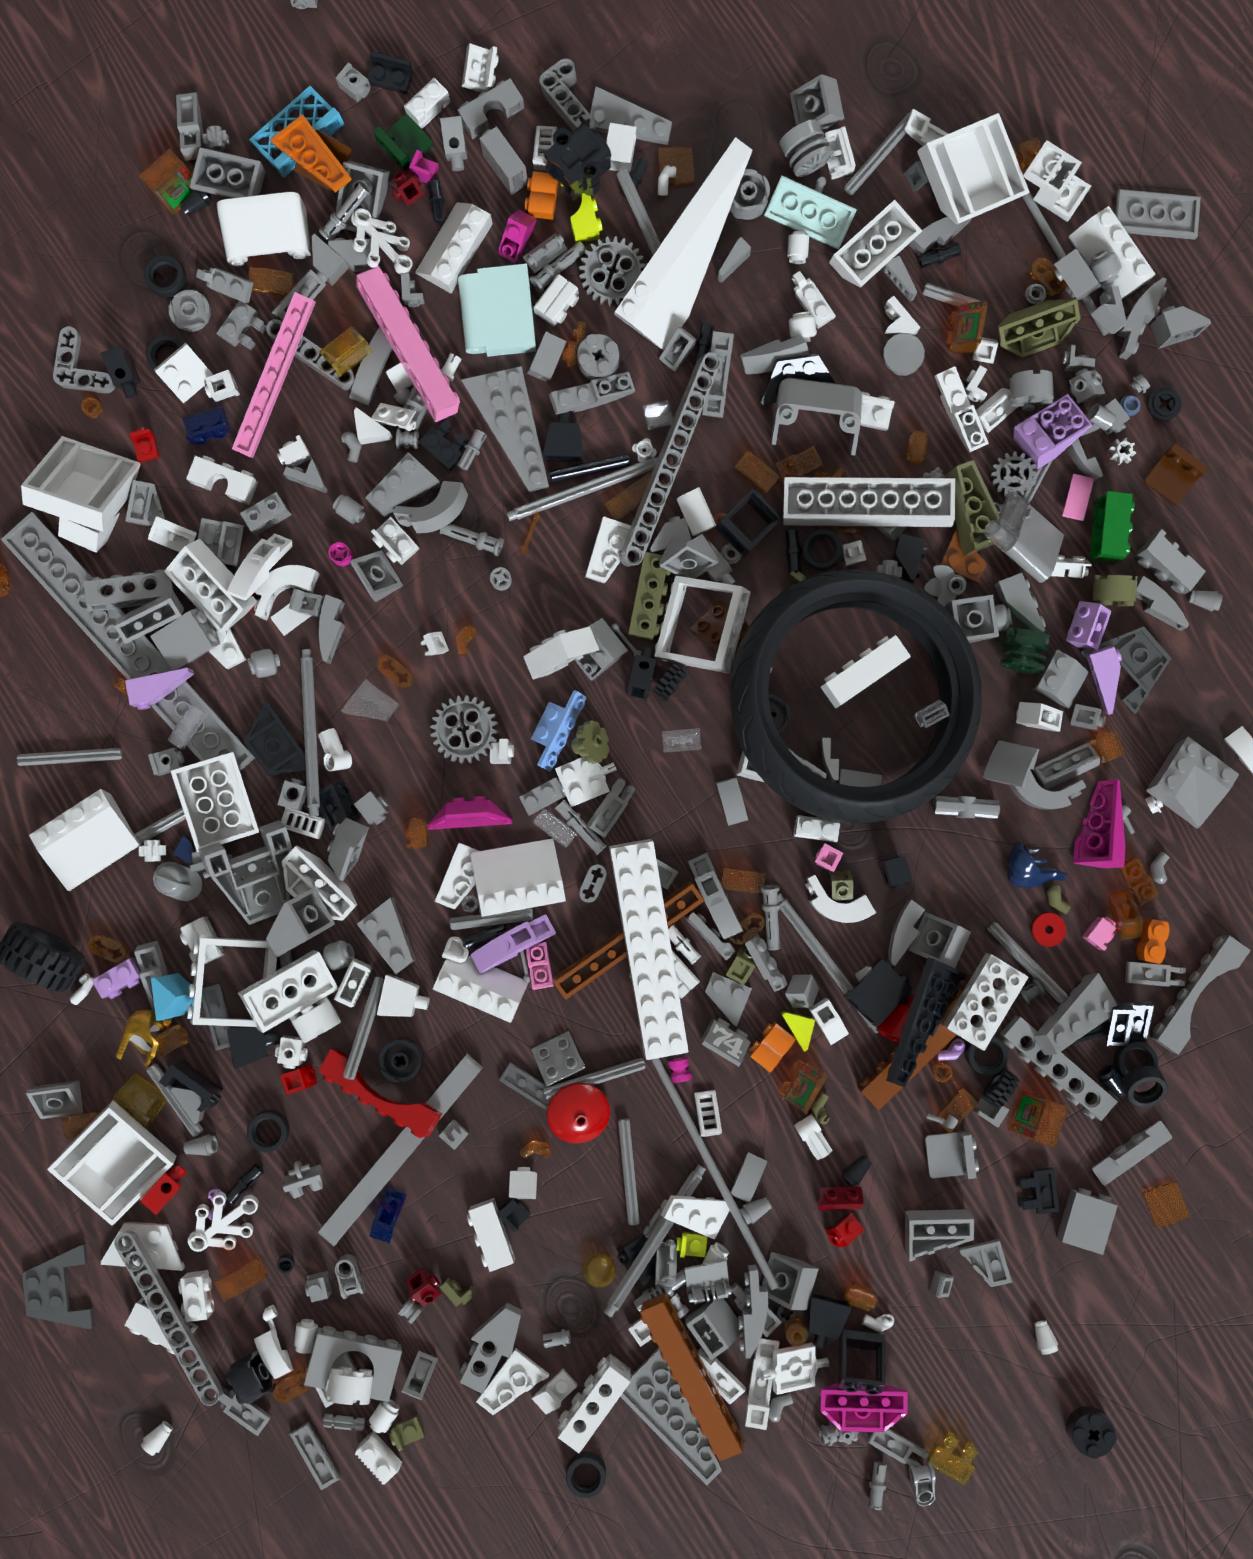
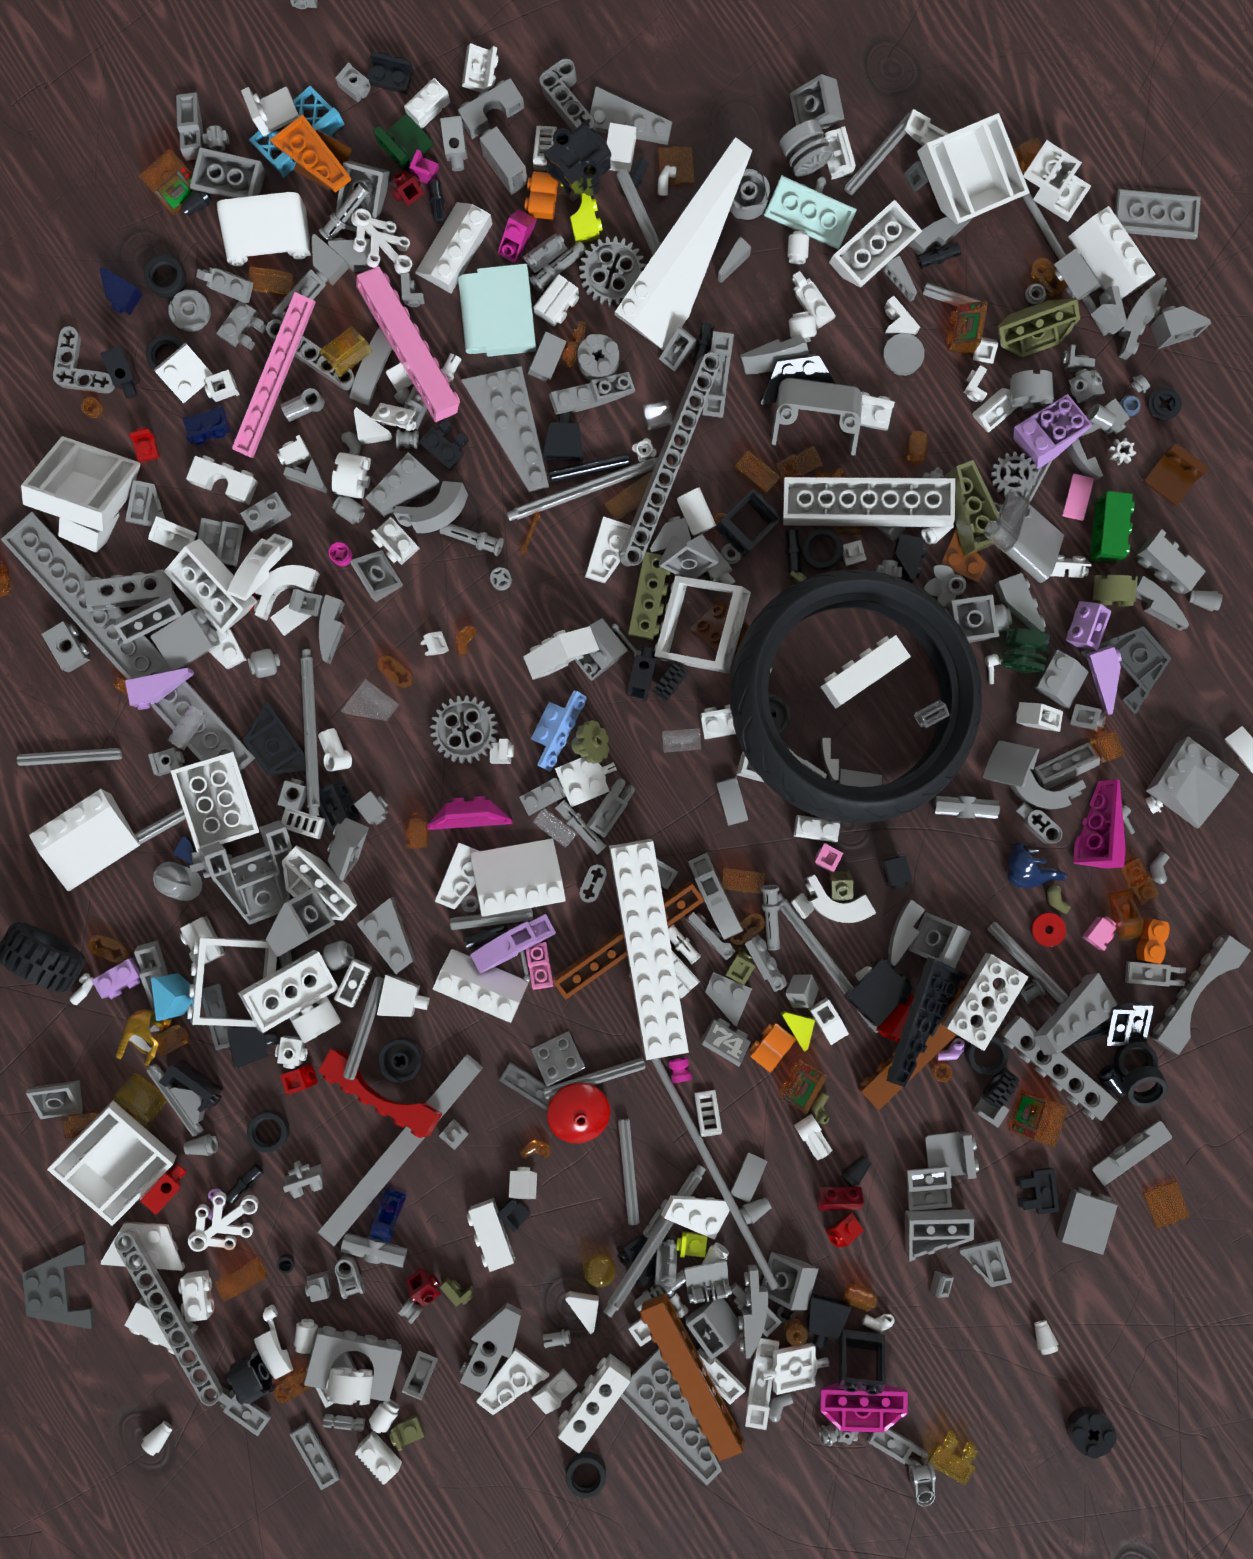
white gear [139,840,166,862] -> none
white tile [442,936,469,963] -> none
light grey axle [458,429,487,470] -> none
light grey pin [868,1461,887,1510] -> none
light grey hand [927,1113,958,1129] -> none
white slope [934,367,989,452] -> none
clear orange plate [935,1087,979,1134] -> none
light grey head [1090,250,1122,283] -> none
none -> light grey brick [42,621,90,672]
none -> clear blue slope [100,267,143,315]
none -> white bracket [241,87,299,136]
none -> light grey piece [281,388,325,422]
none -> white brick [332,452,371,499]
none -> light grey piece [341,1232,408,1268]
none -> white slope [565,1291,599,1334]
none -> white bracket [700,704,736,740]
none -> white slope [790,893,814,919]
none -> light grey slope [906,1166,952,1211]
none -> white cone [921,526,954,544]
none -> white hand [985,654,1000,684]
none -> light grey piece [1015,802,1062,844]

